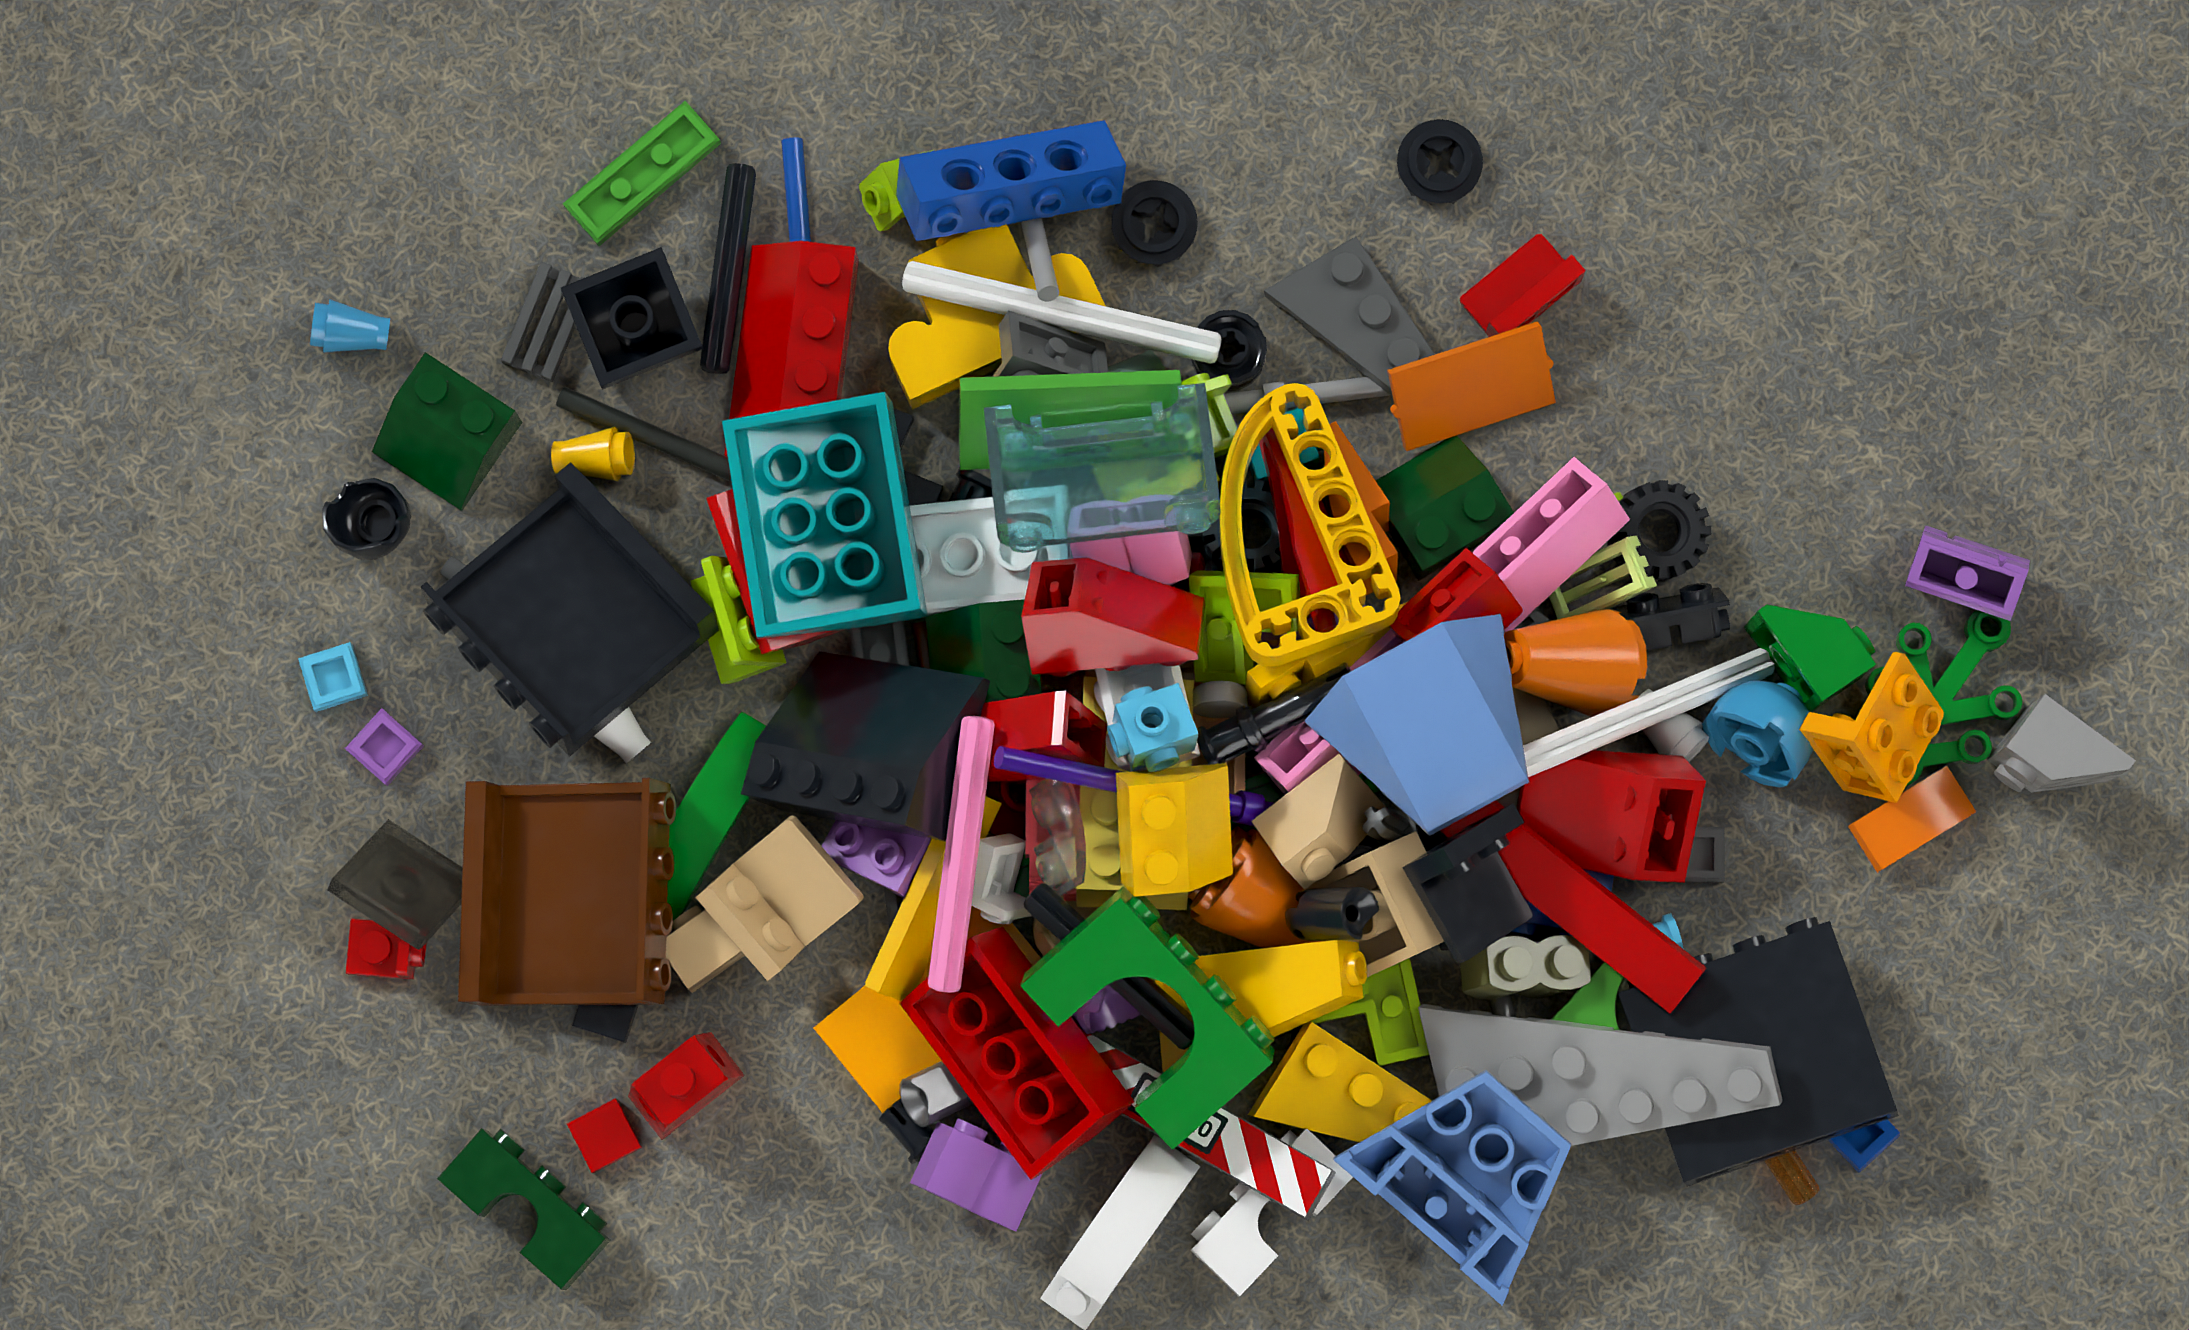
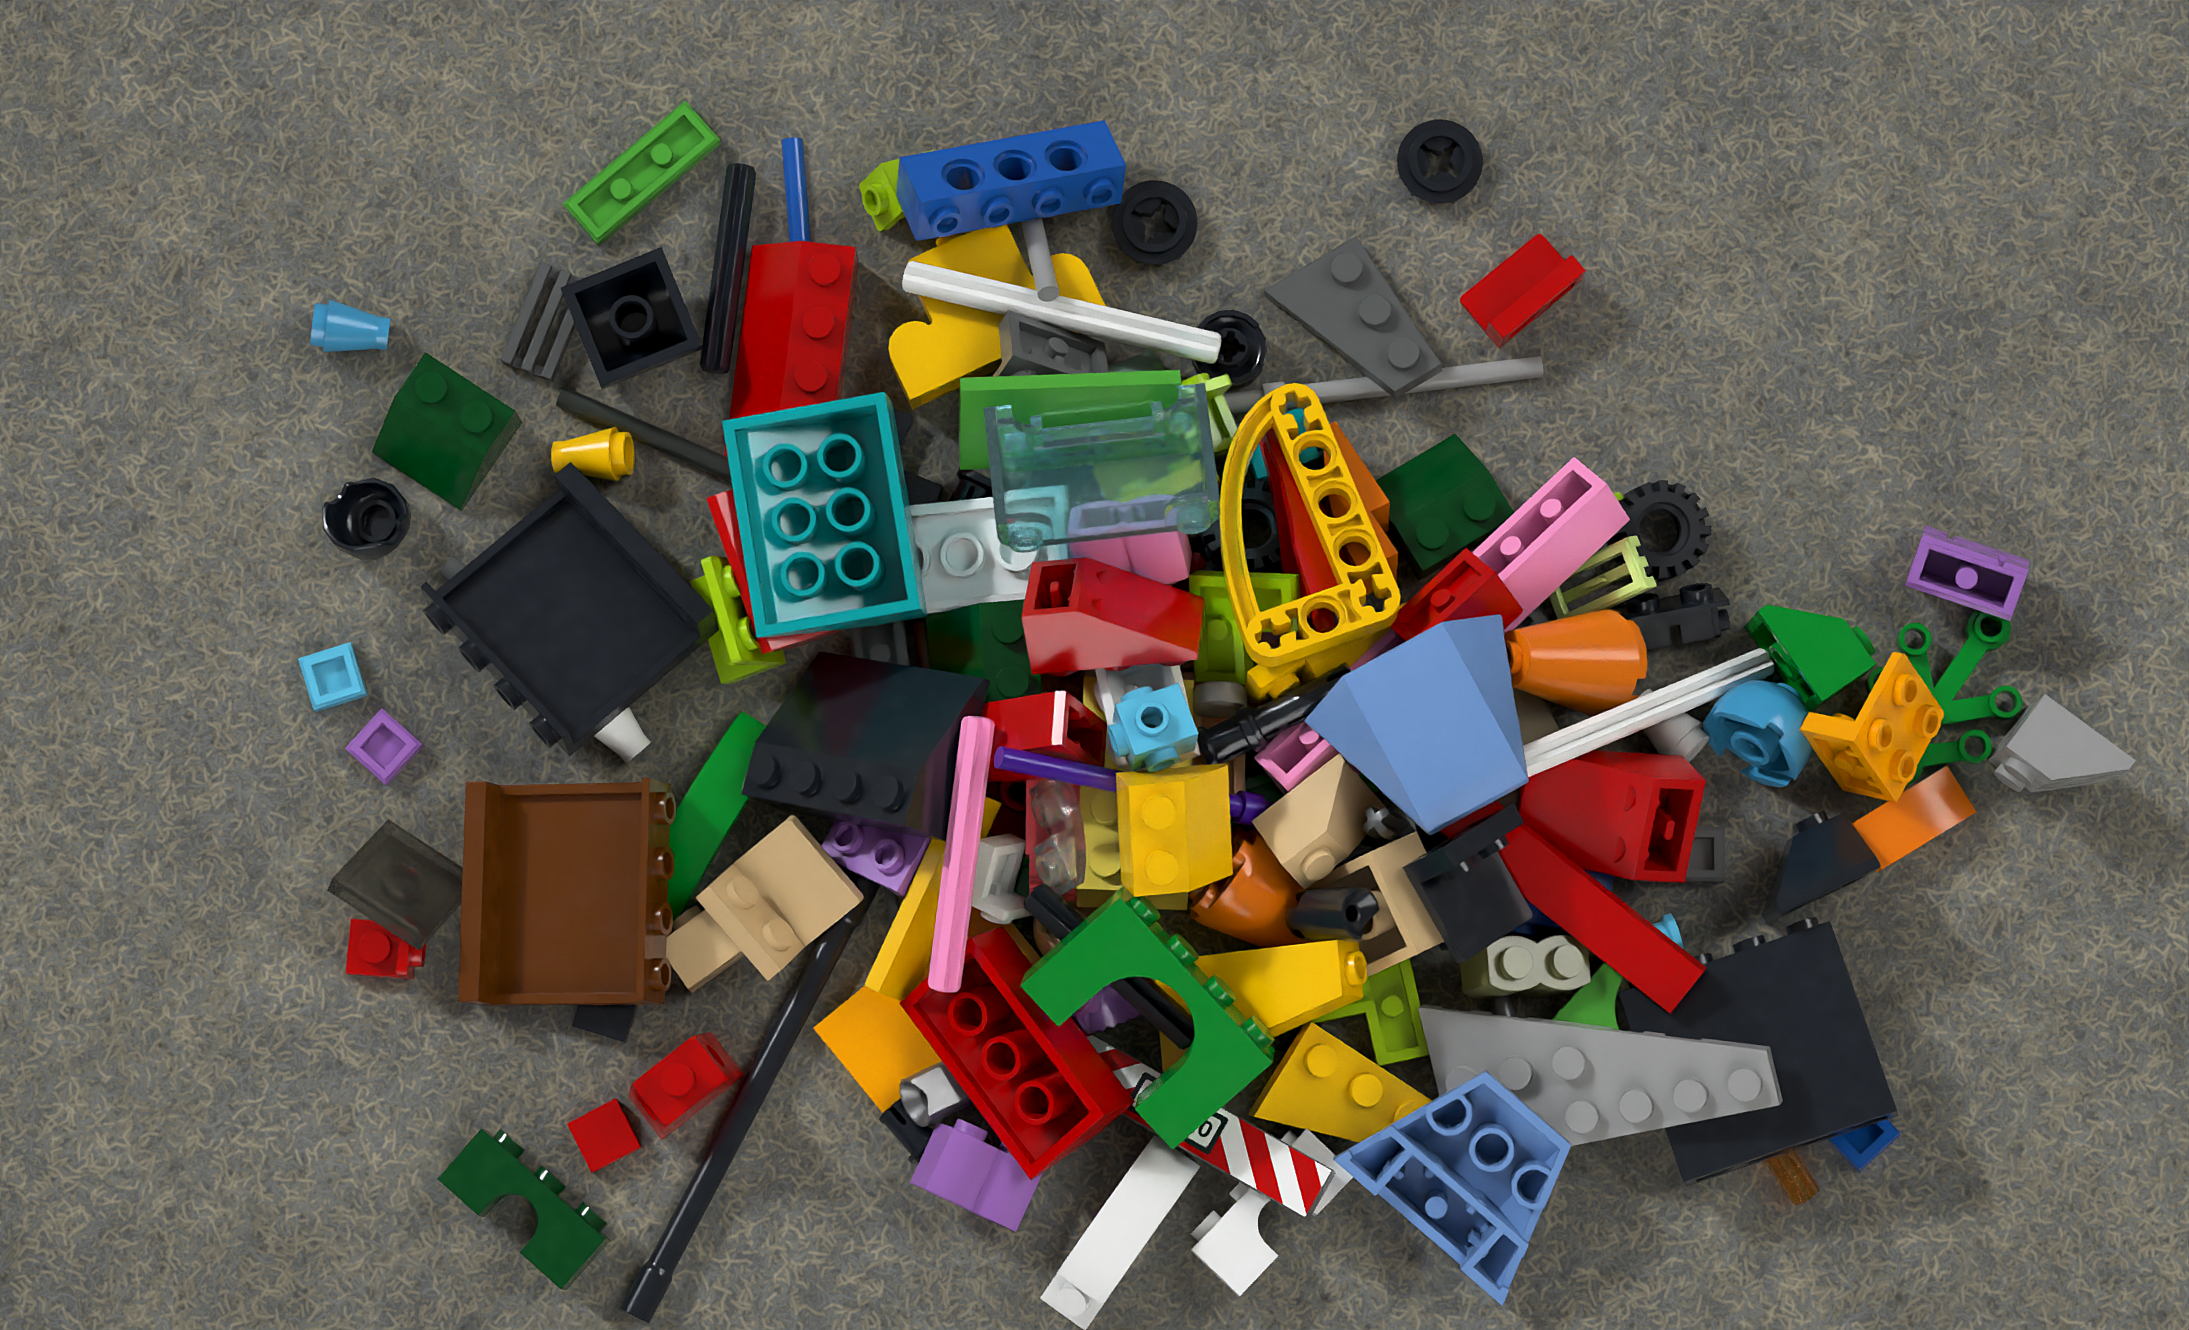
orange piece [1387,321,1556,451] -> none
none -> black piece [620,872,881,1323]
none -> black slope [1762,810,1881,924]

